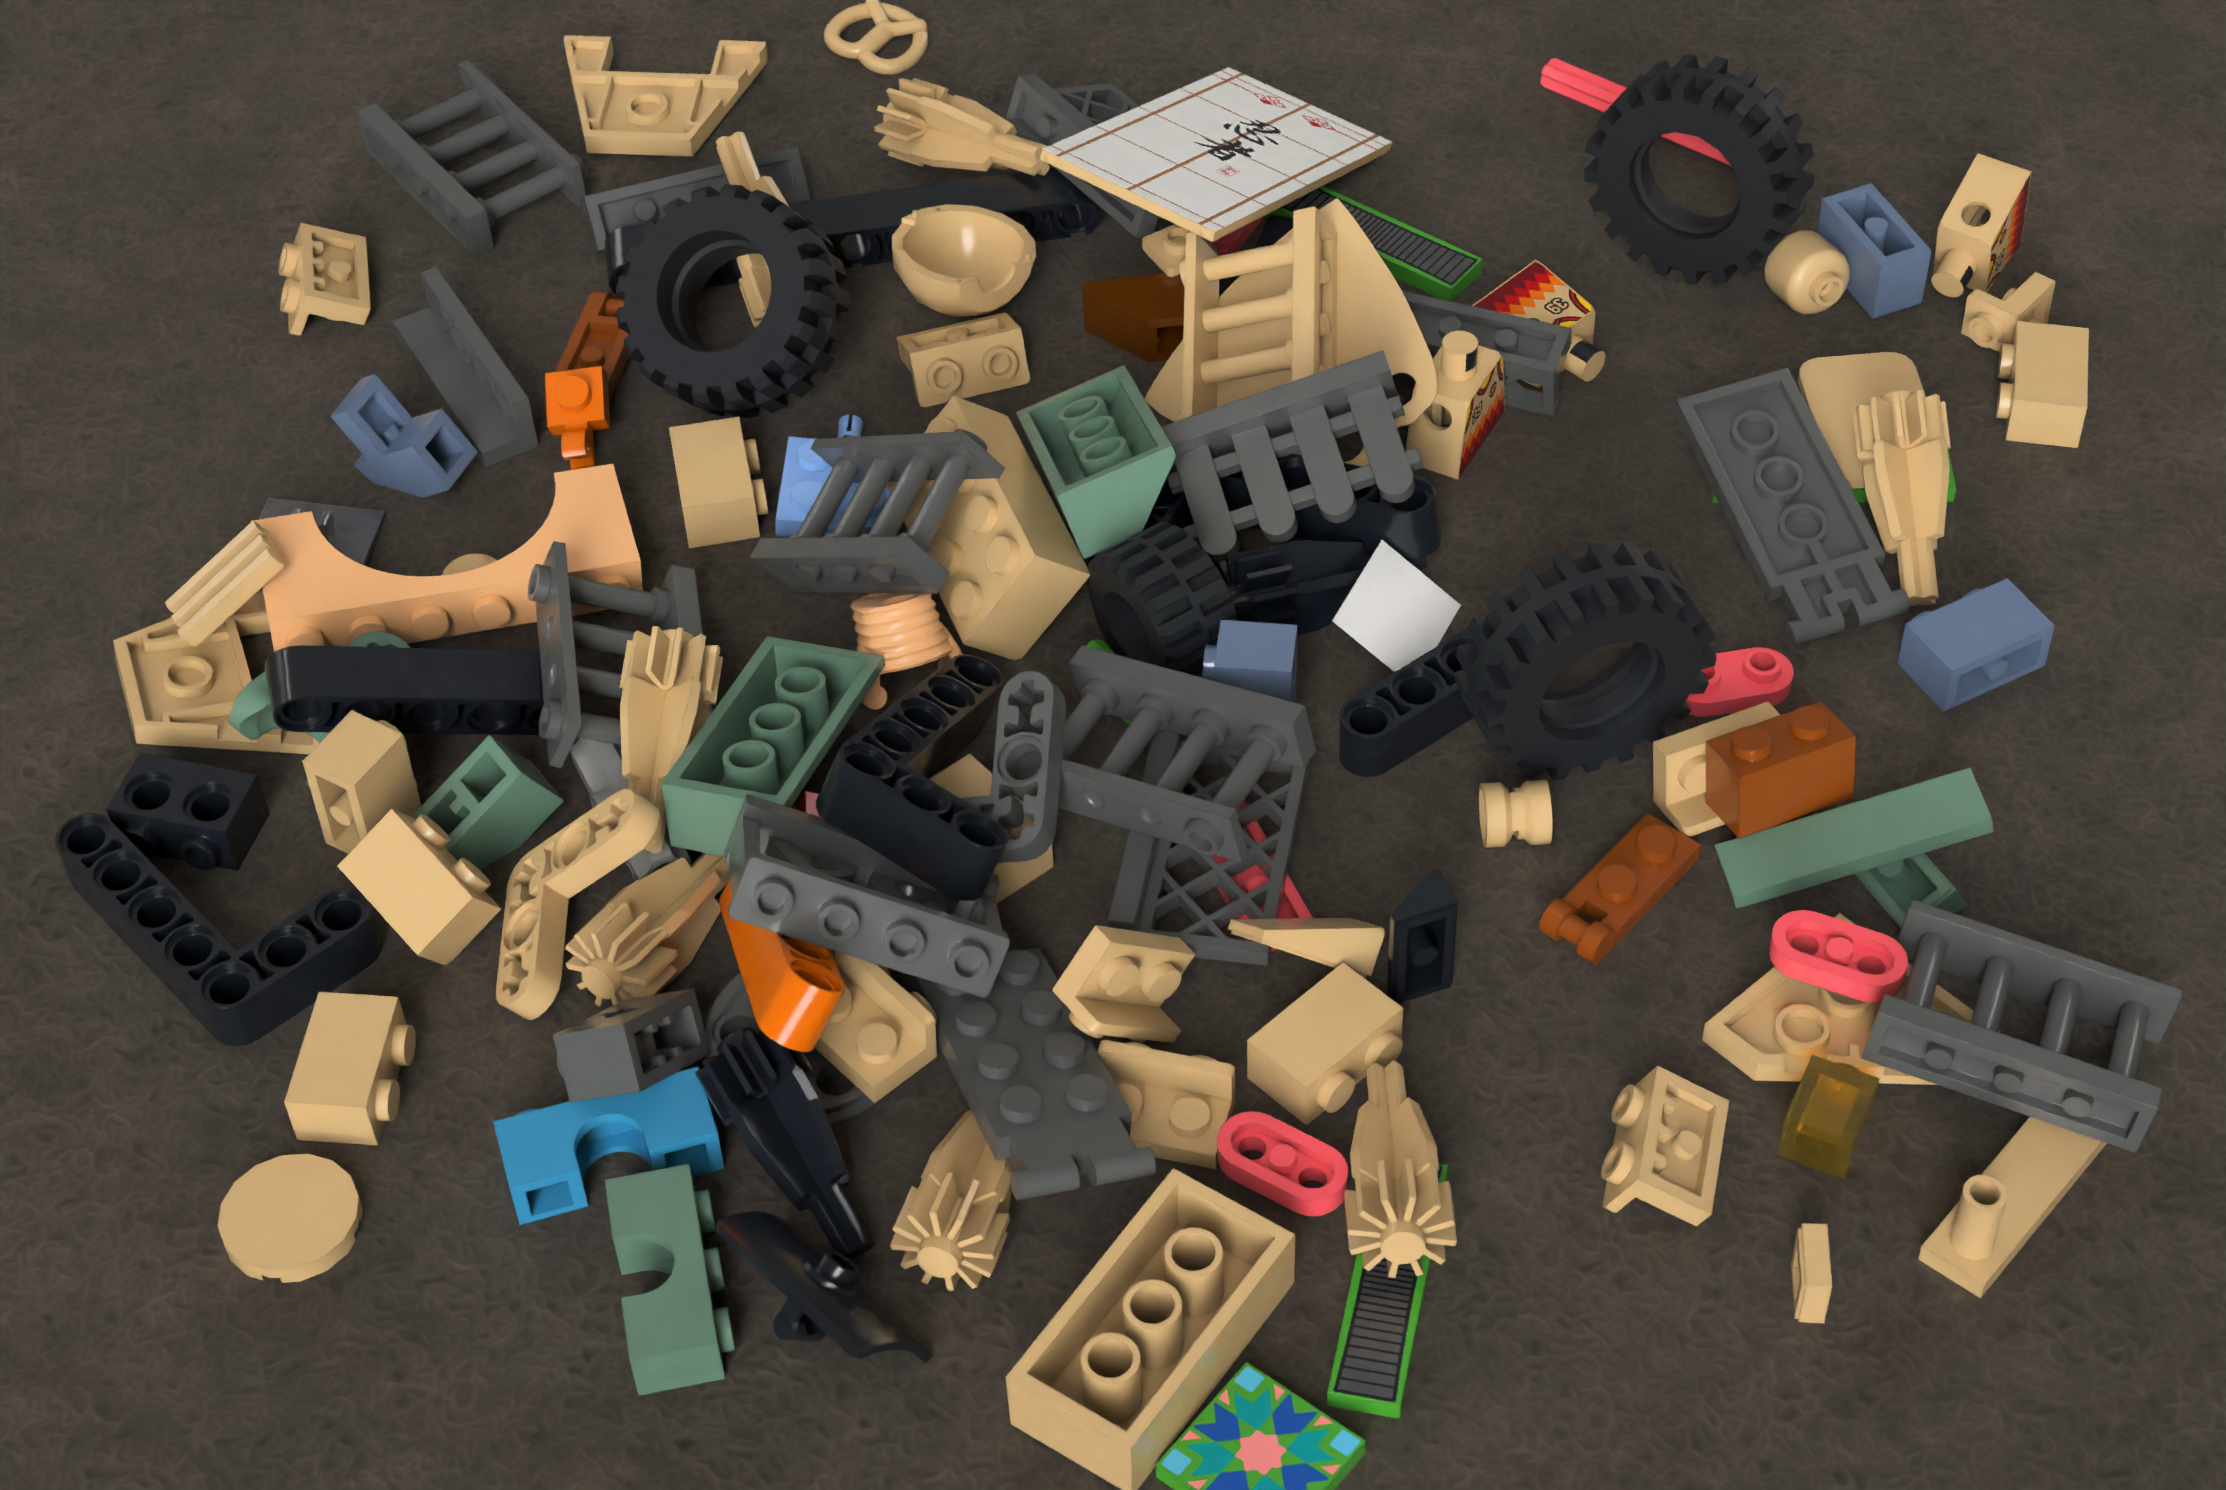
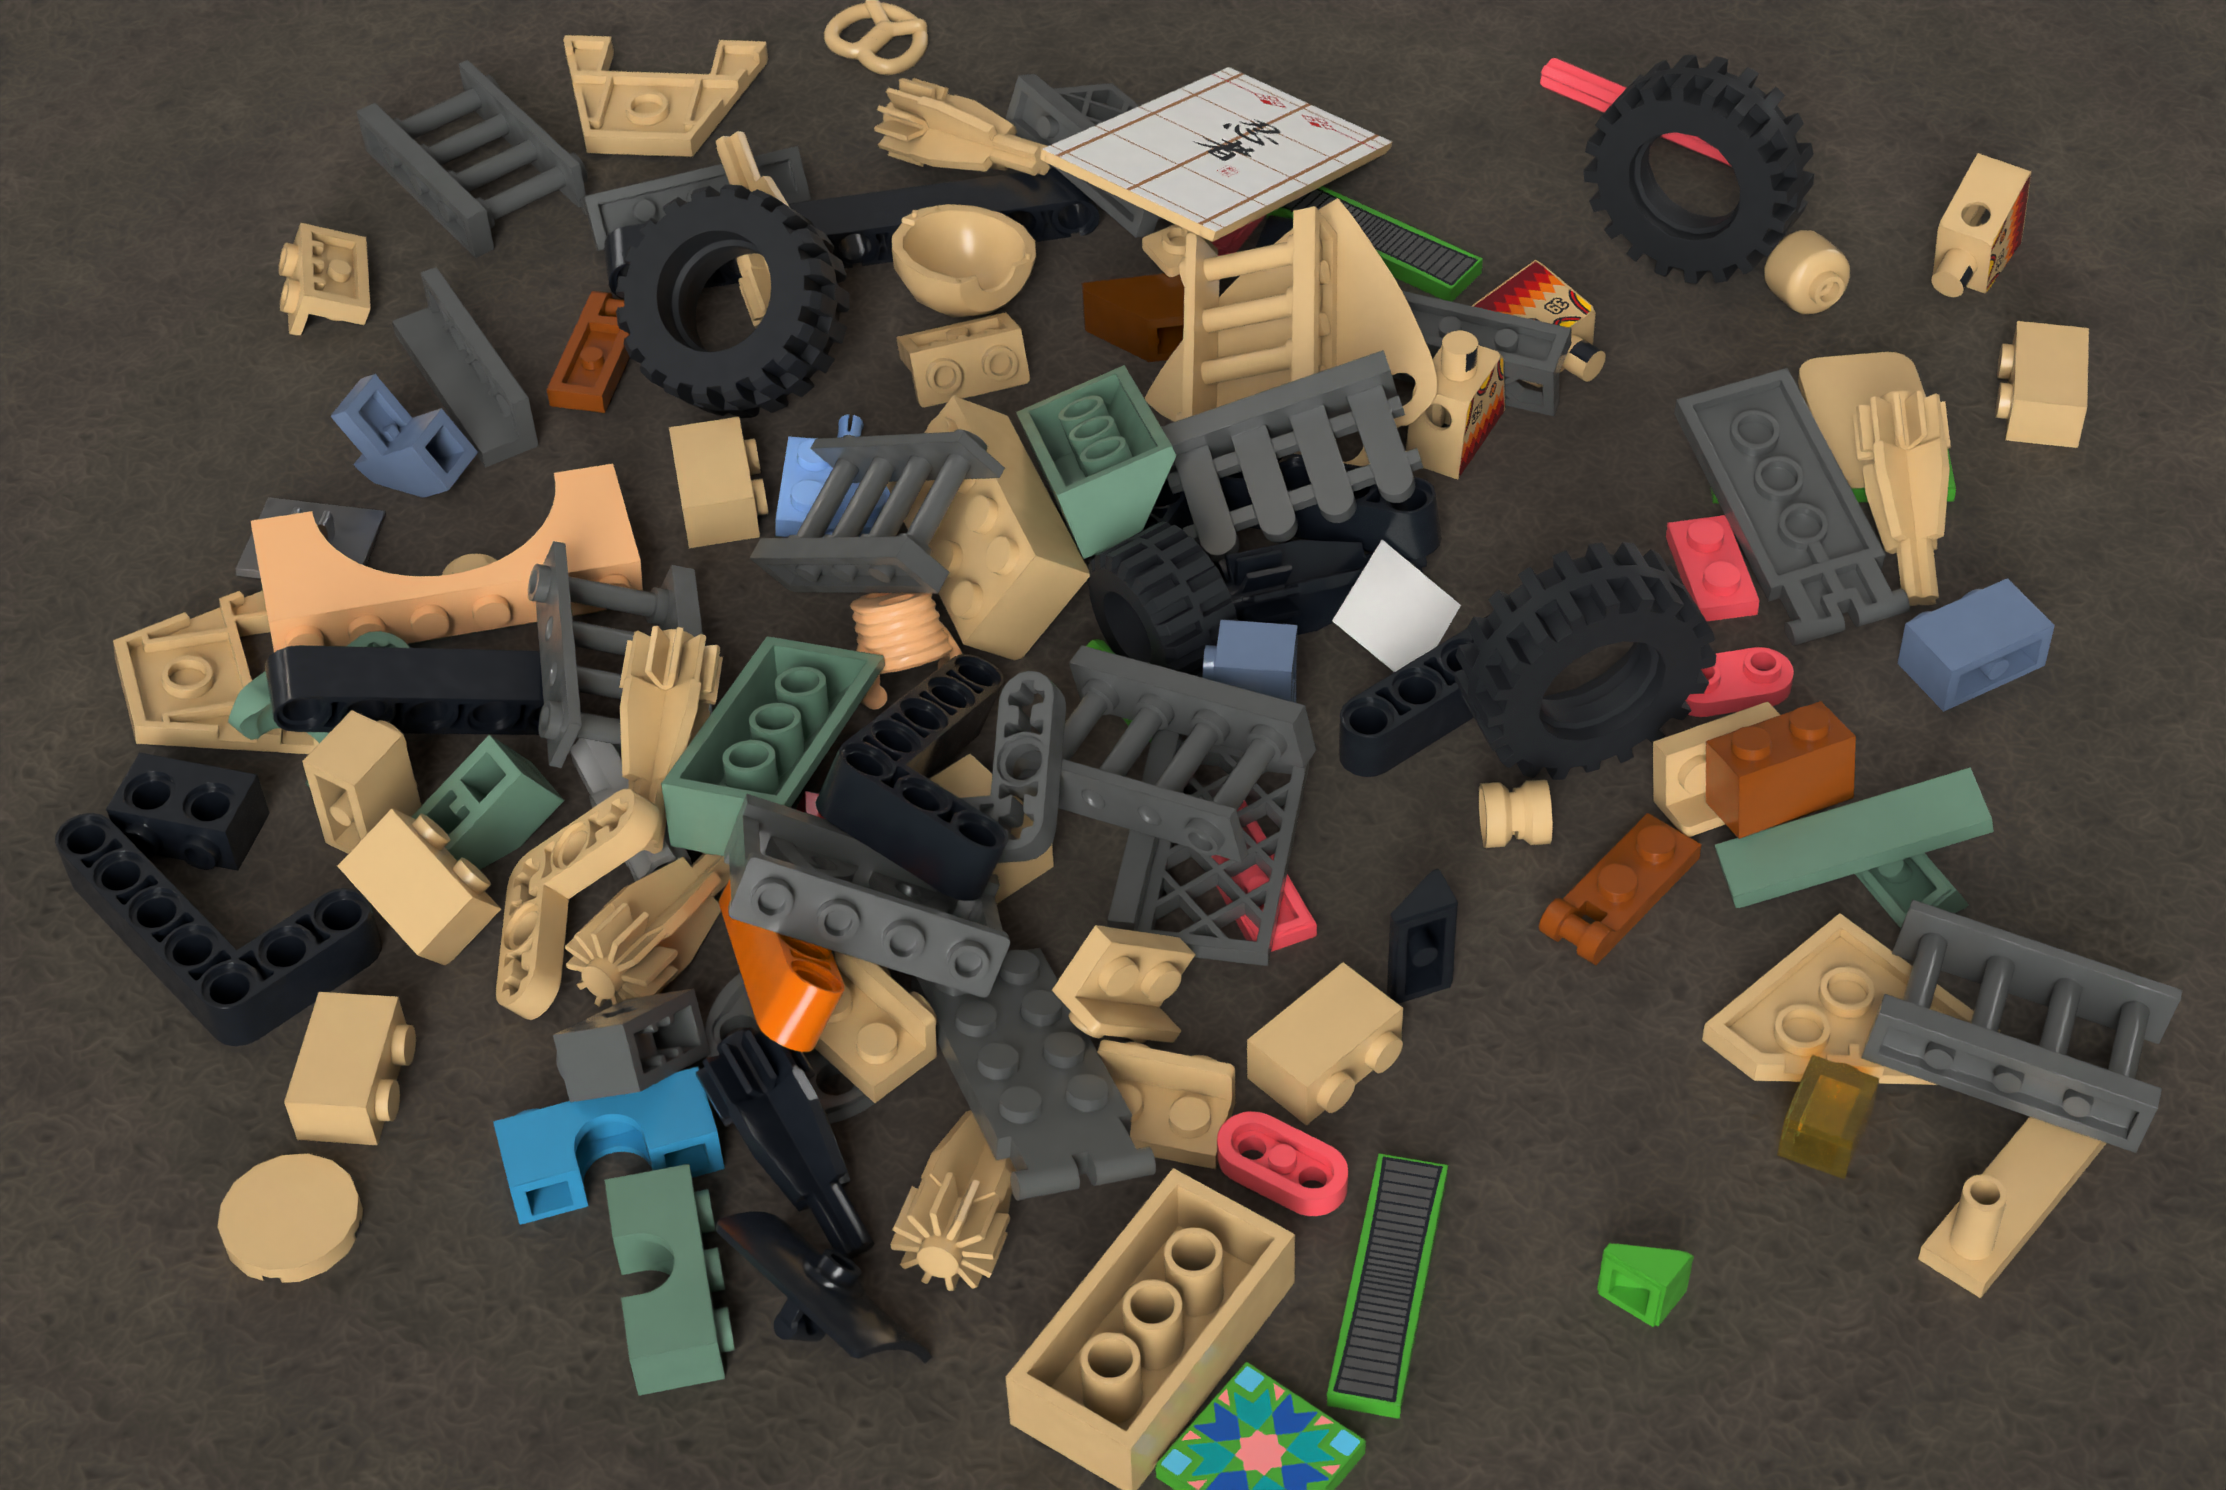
tan tile [165,520,285,648] -> none
orange plate [545,366,610,470] -> none
tan slope [1228,918,1385,978] -> none
tan piece [1344,1061,1457,1278] -> none
tan bracket [1601,1066,1729,1227] -> none
coral plate [1769,910,1908,1003] -> none
tan tile [1791,1223,1832,1323] -> none
sand blue brick [1817,183,1932,319] -> none
tan bracket [1961,272,2056,353] -> none
none -> bright green slope [1597,1243,1694,1327]
none -> coral plate [1666,515,1760,622]

